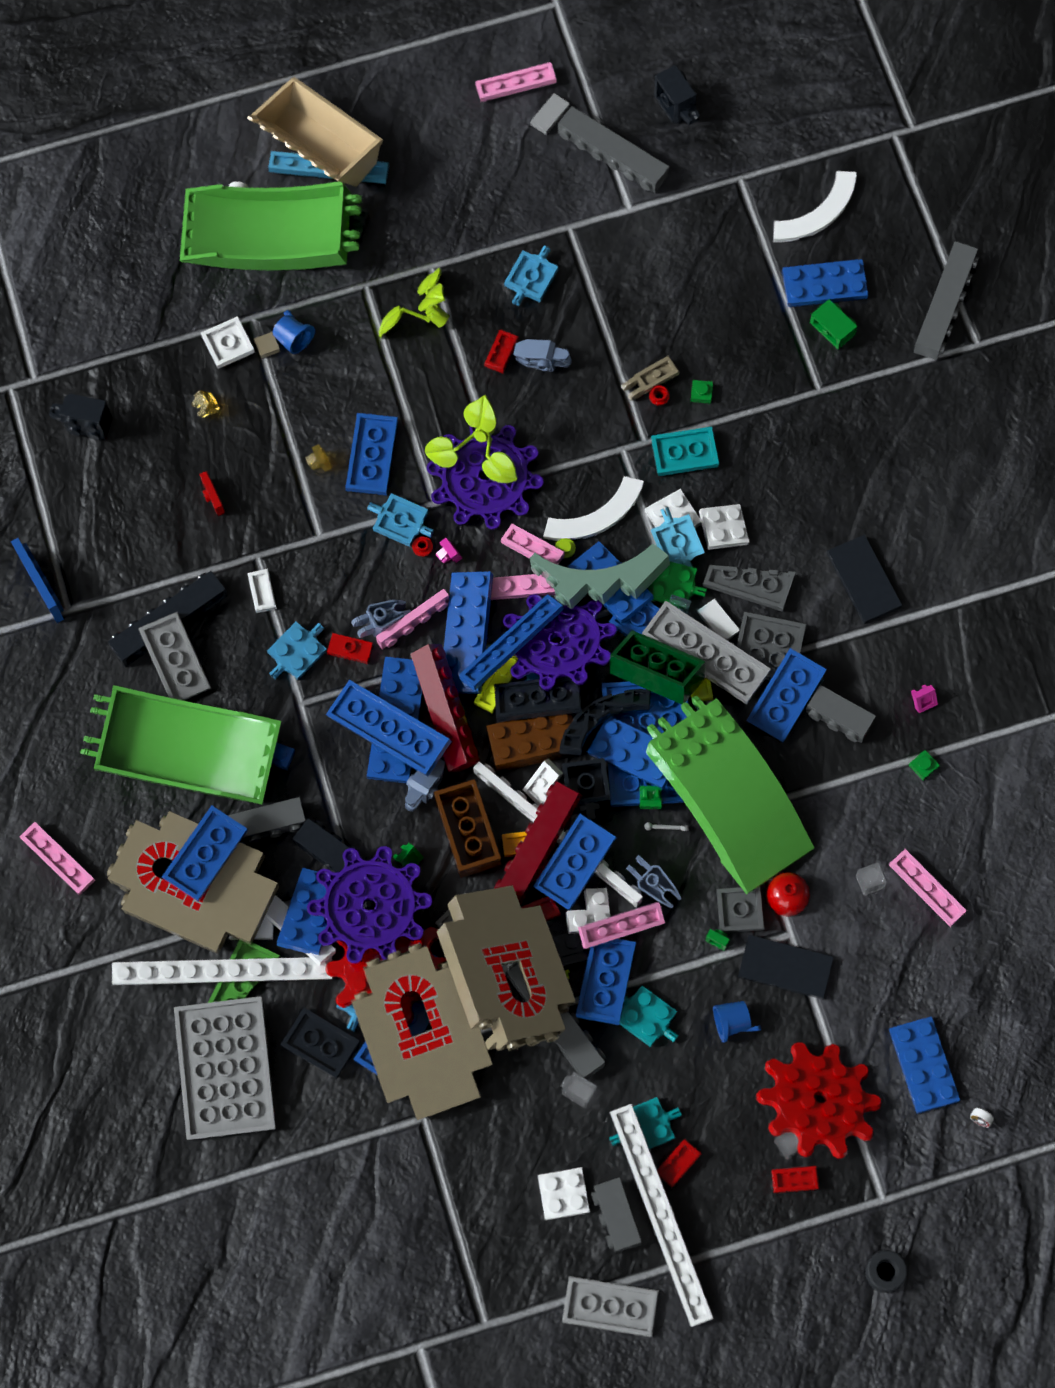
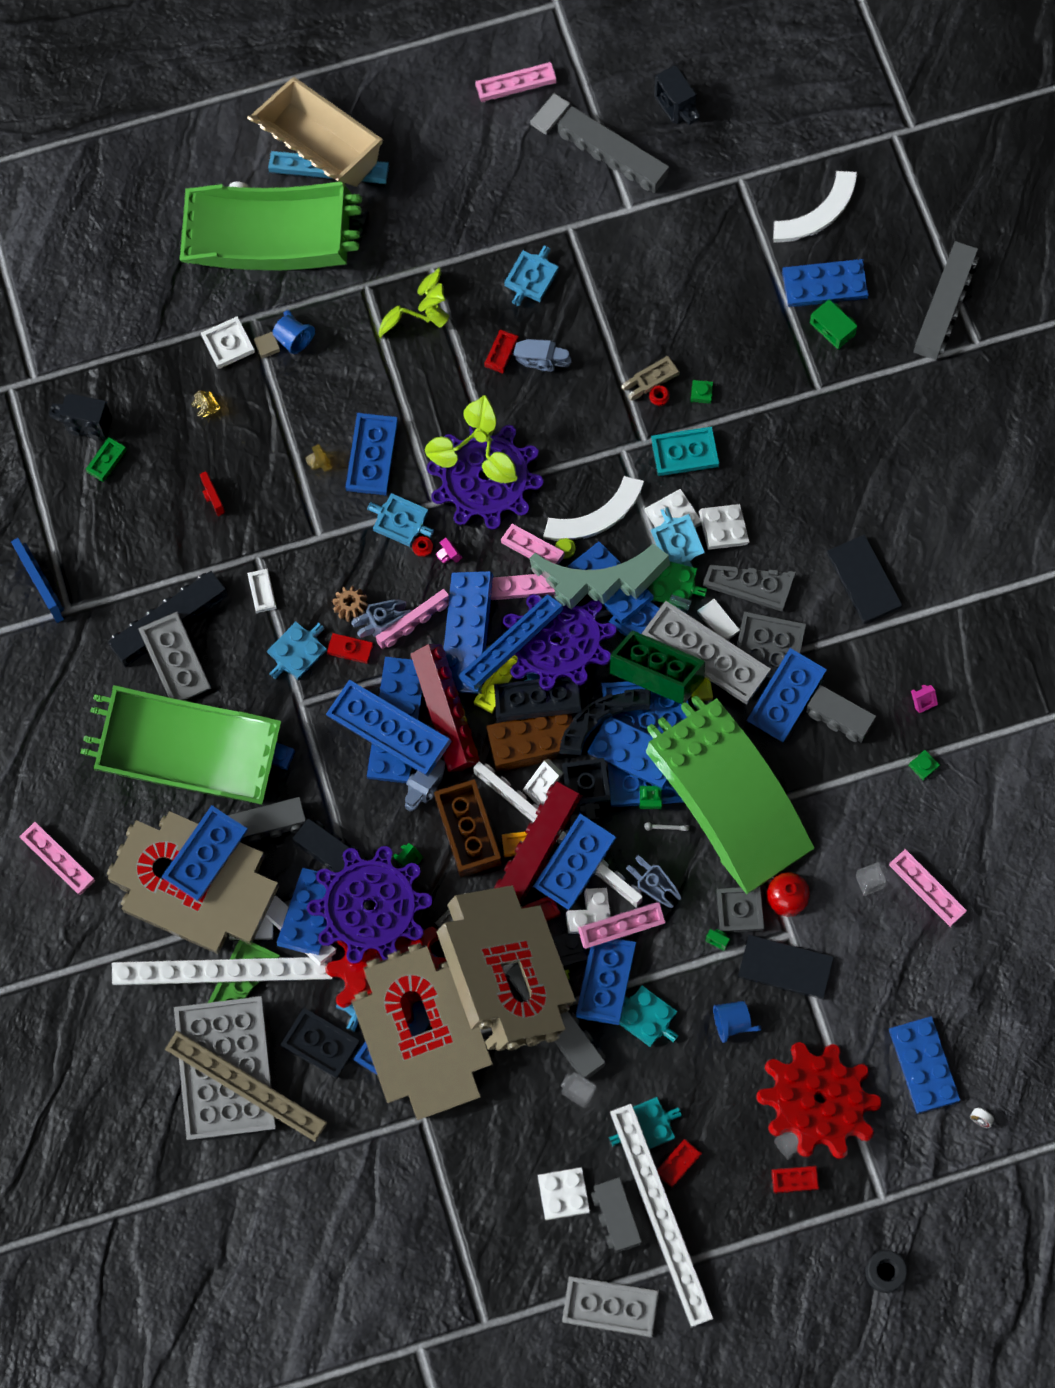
none -> green plate [85,437,127,482]
none -> dark tan tile [165,1031,327,1142]
none -> medium nougat gear [333,586,368,622]

